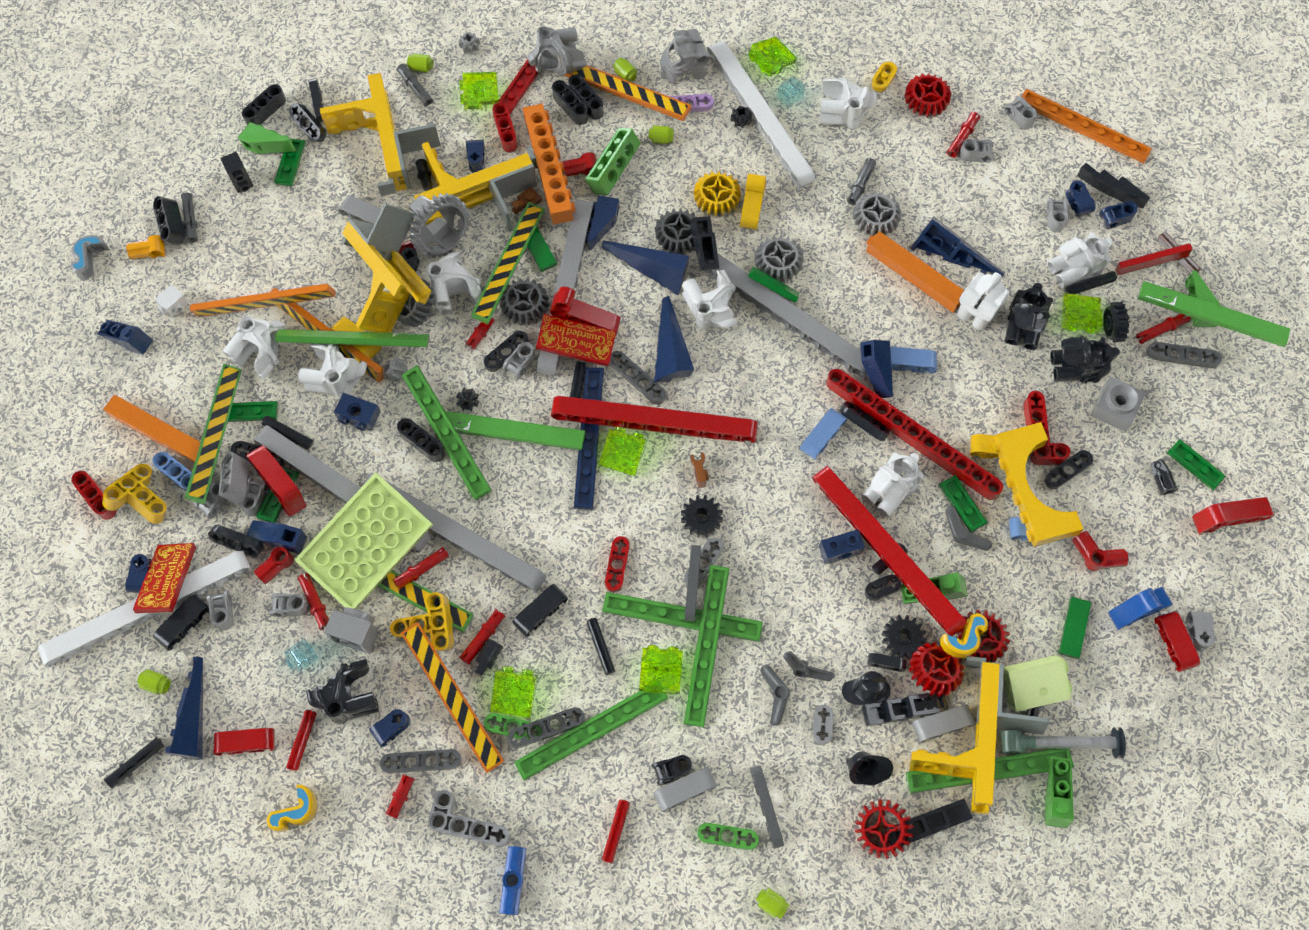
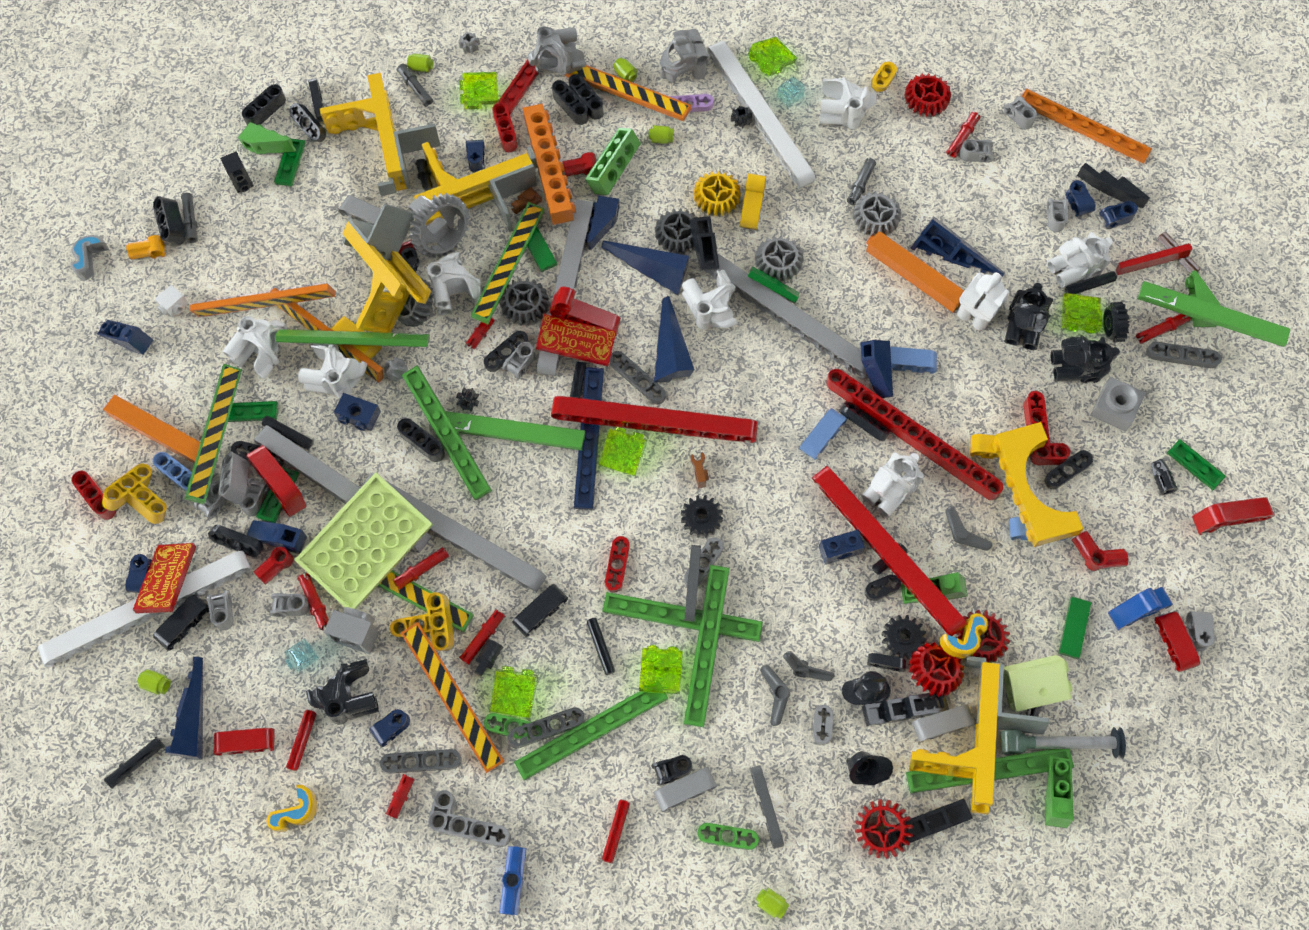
green tile [939,475,988,533] -> none

